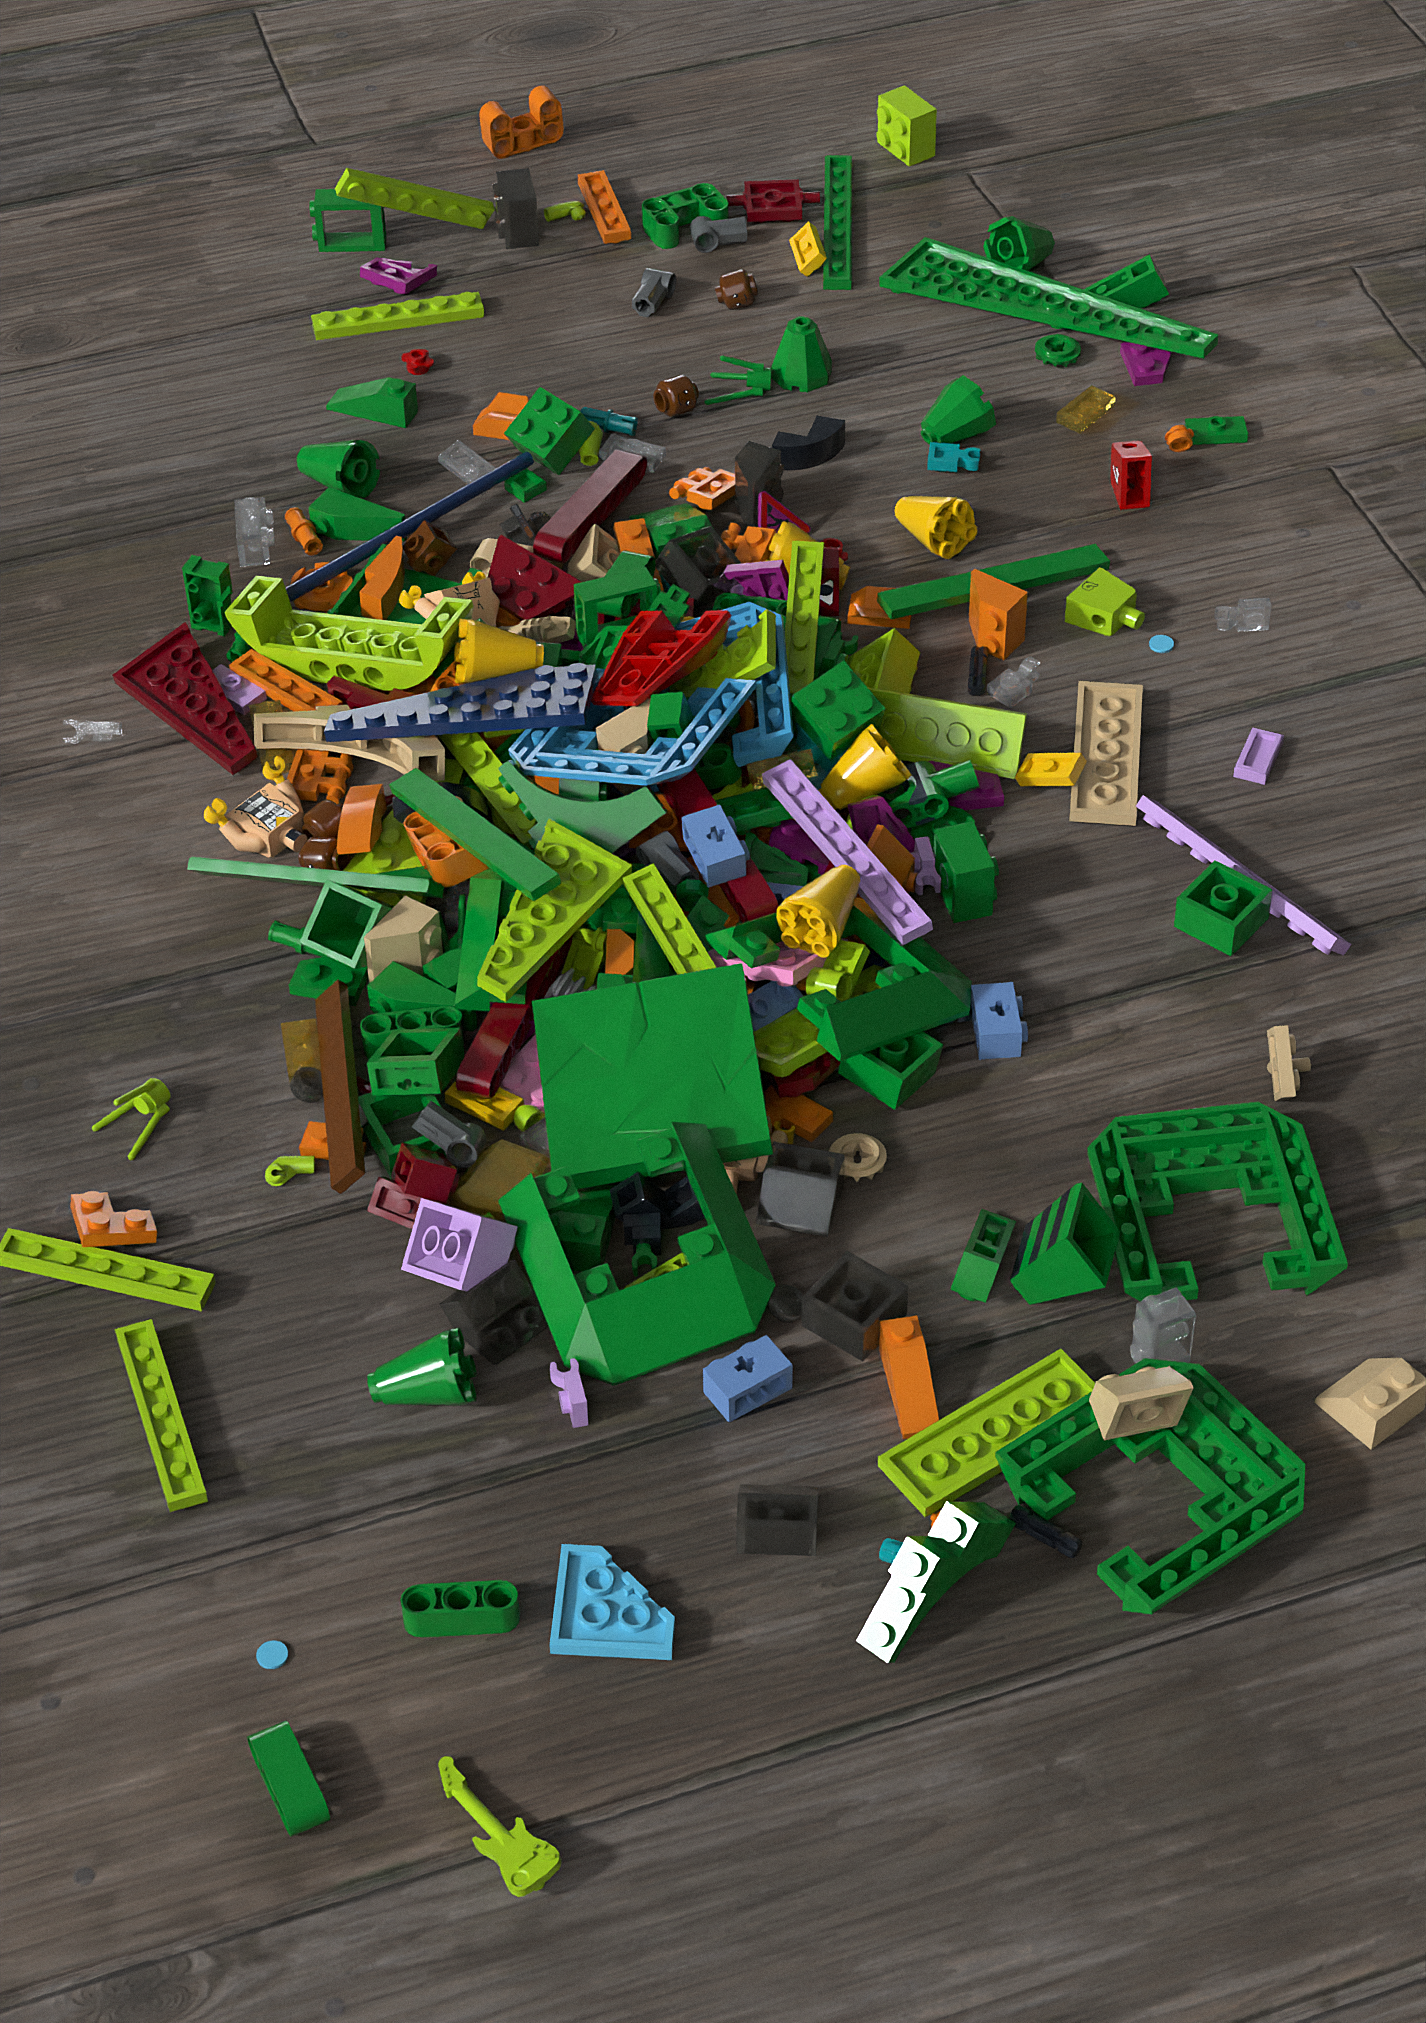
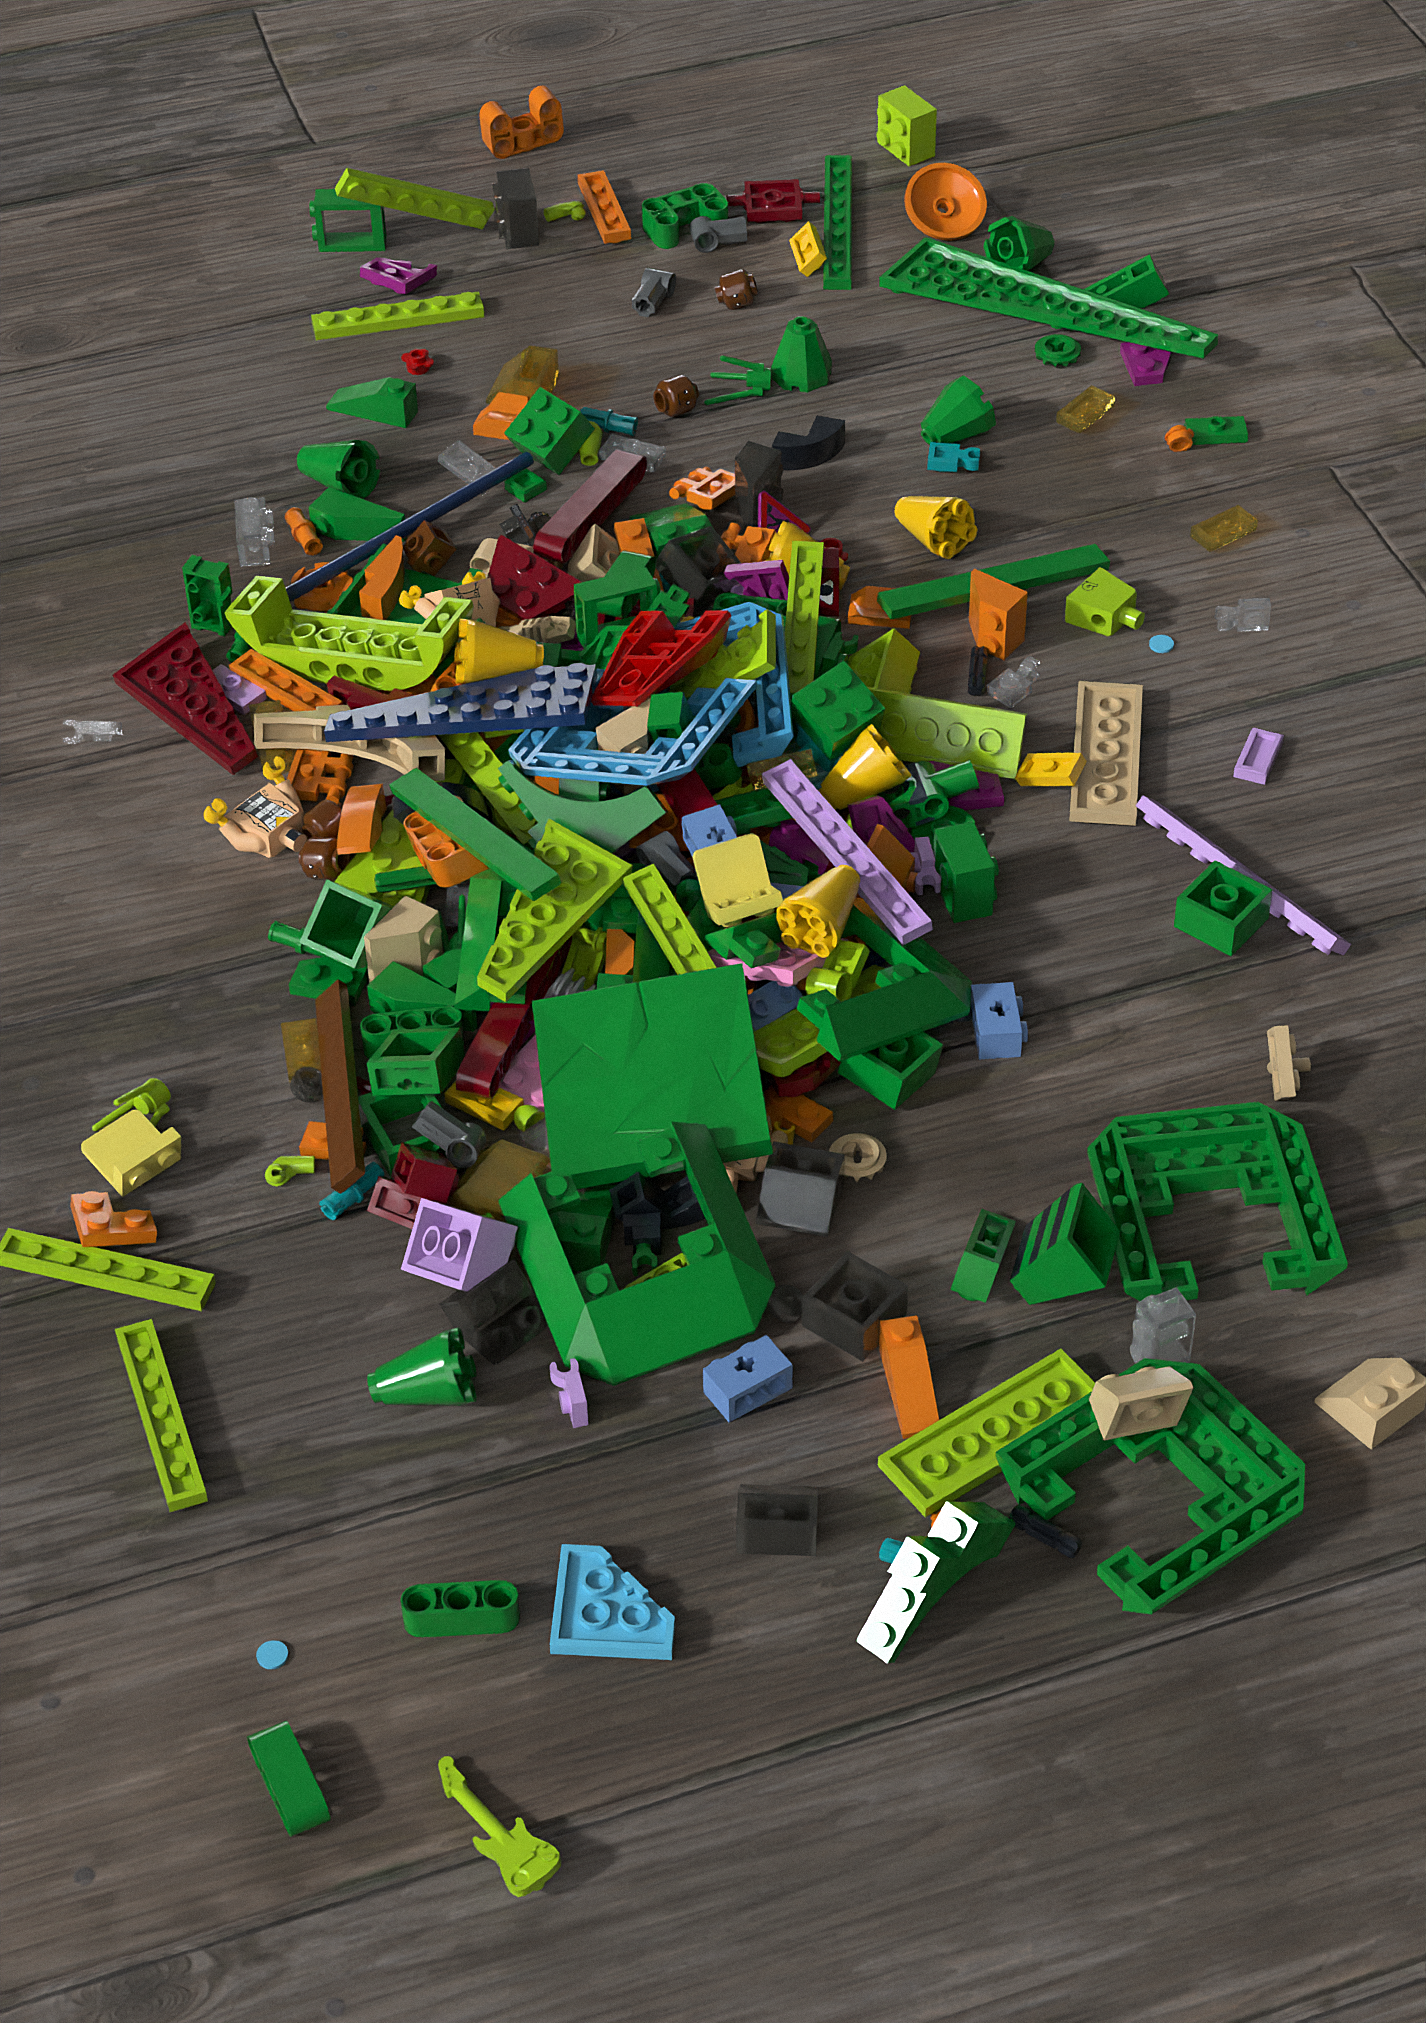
tile [187,857,444,898] -> none
red torso [1110,441,1152,510] -> none
none -> light yellow bracket [81,1110,181,1197]
none -> teal axle [319,1162,385,1220]
none -> clear yellow slope [486,345,559,404]
none -> light yellow bracket [693,833,783,927]
none -> orange dish [904,163,987,241]
none -> clear yellow plate [1190,505,1258,552]

